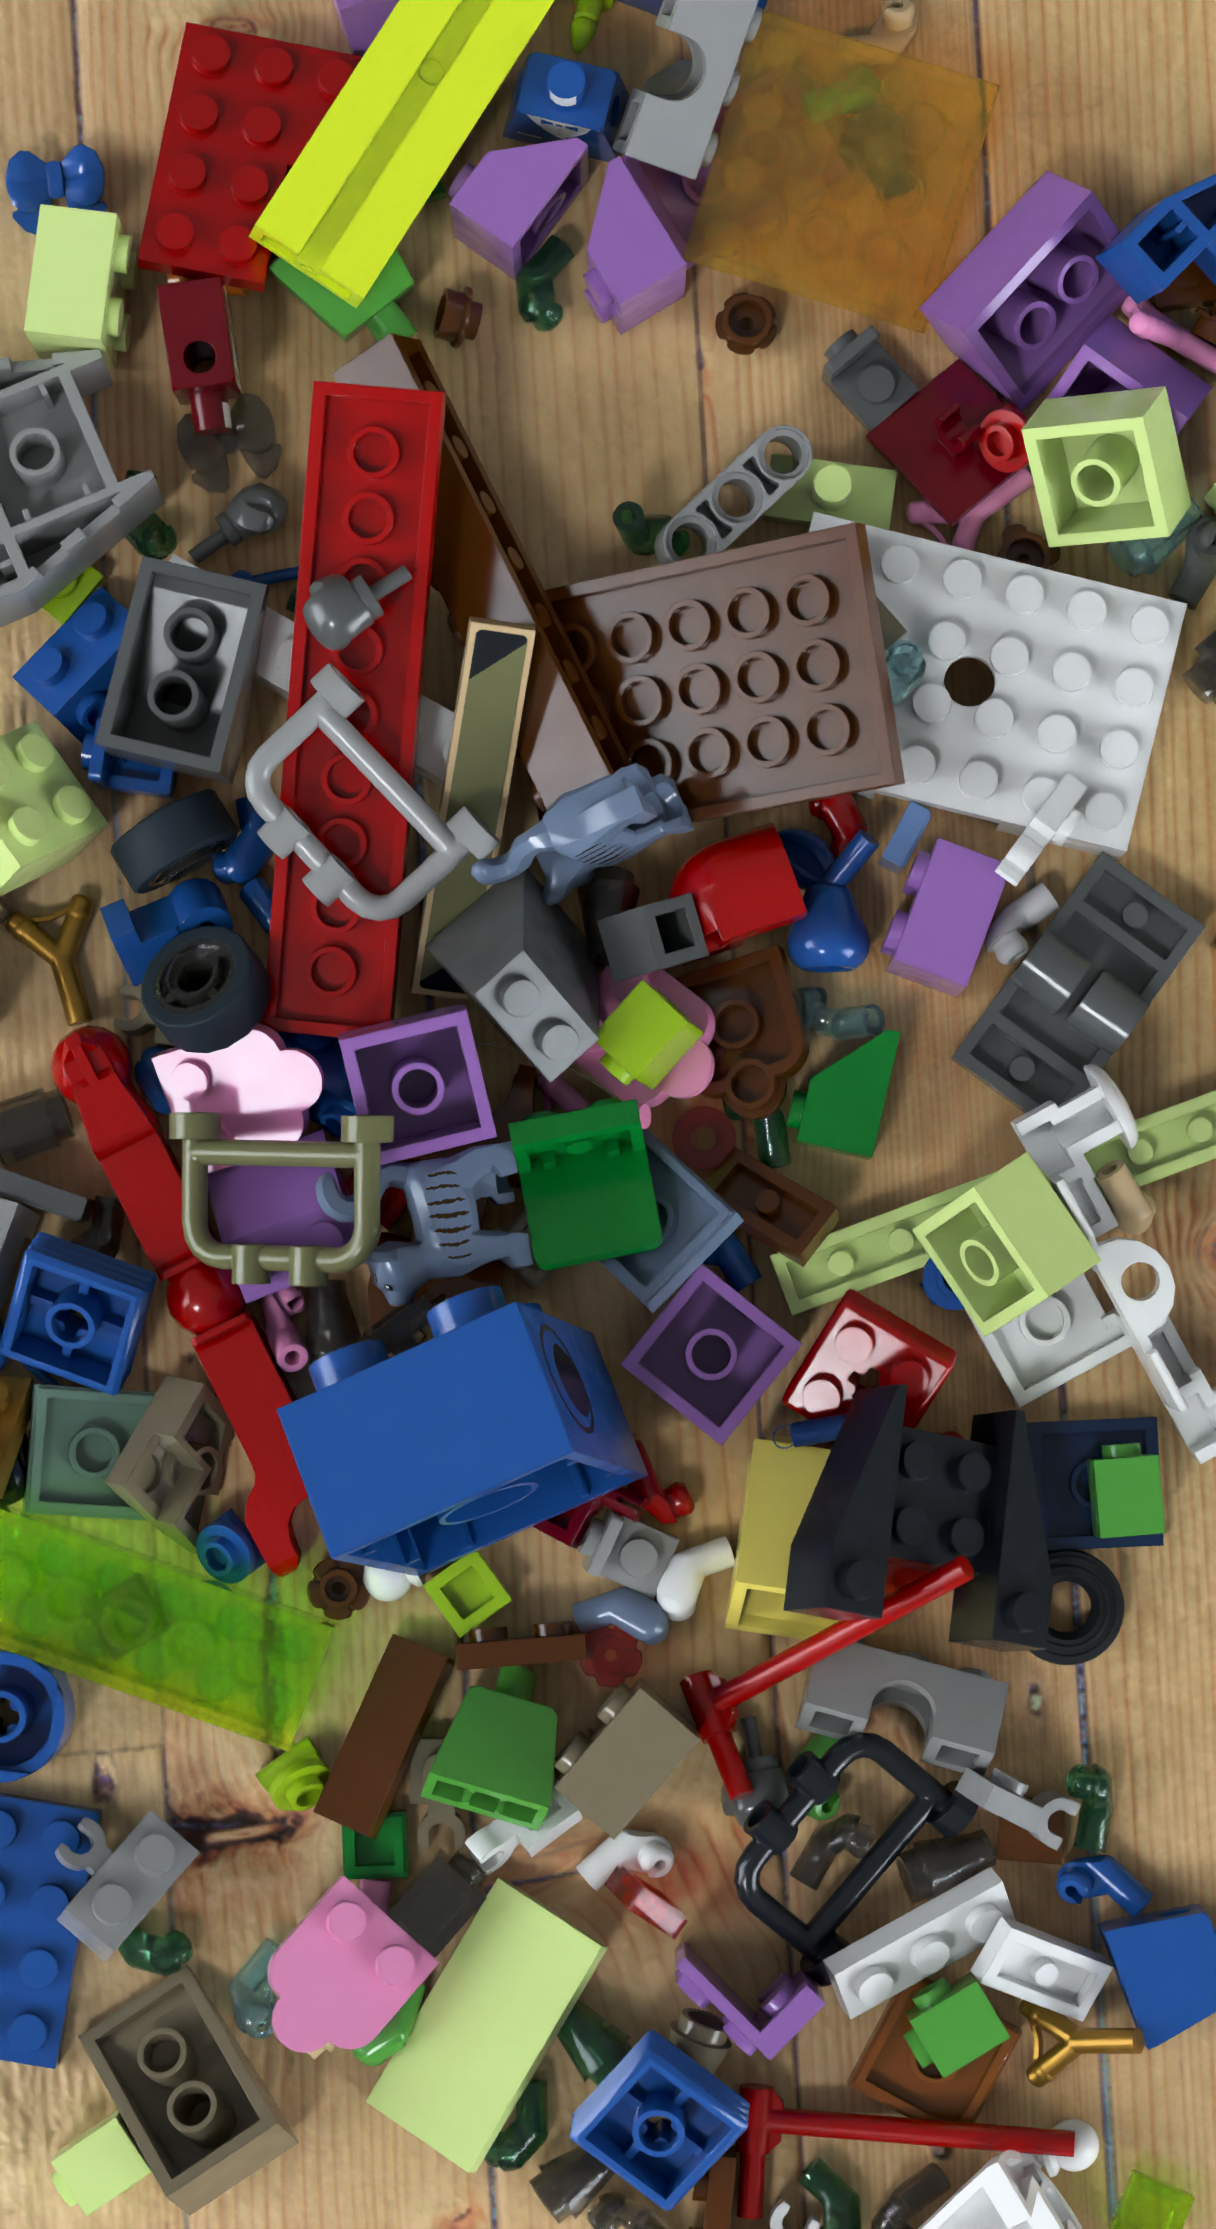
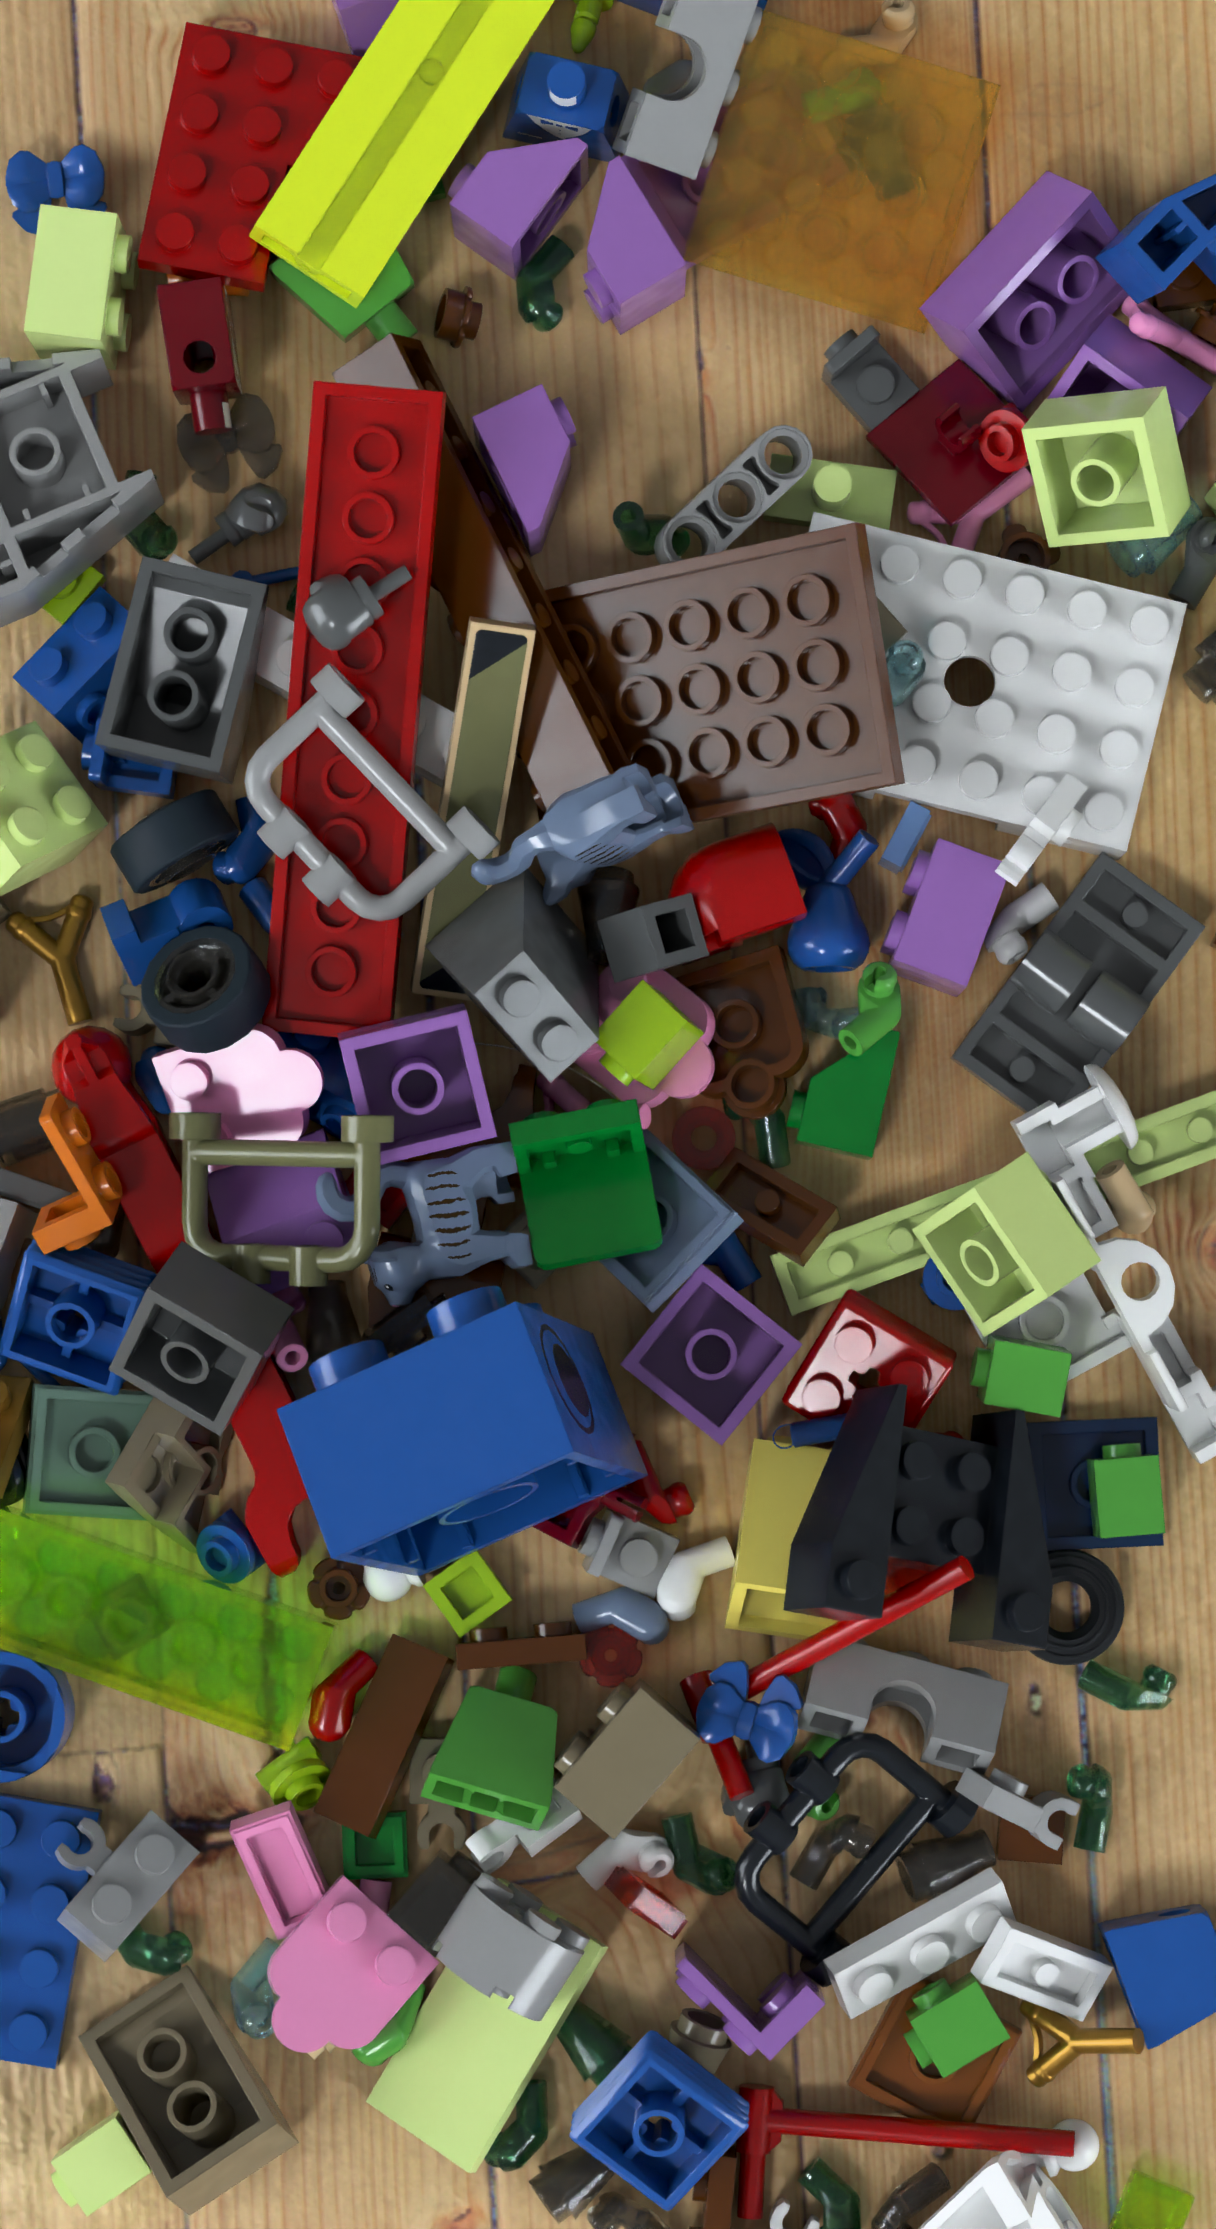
reddish brown plate [715,293,777,355] -> none
blue arm [1056,1855,1154,1918] -> none
none -> orange bracket [31,1092,122,1255]
none -> dark grey brick [108,1241,295,1436]
none -> bright pink tile [229,1800,330,1940]
none -> red arm [308,1649,378,1742]
none -> light grey brick [432,1872,590,2021]
none -> medium lavender slope [472,384,577,557]
none -> clear green arm [661,1812,736,1896]
none -> blue piece [696,1660,804,1763]
none -> bright green arm [838,961,901,1056]
none -> bright green brick [969,1334,1072,1417]
none -> clear green arm [1078,1660,1177,1711]

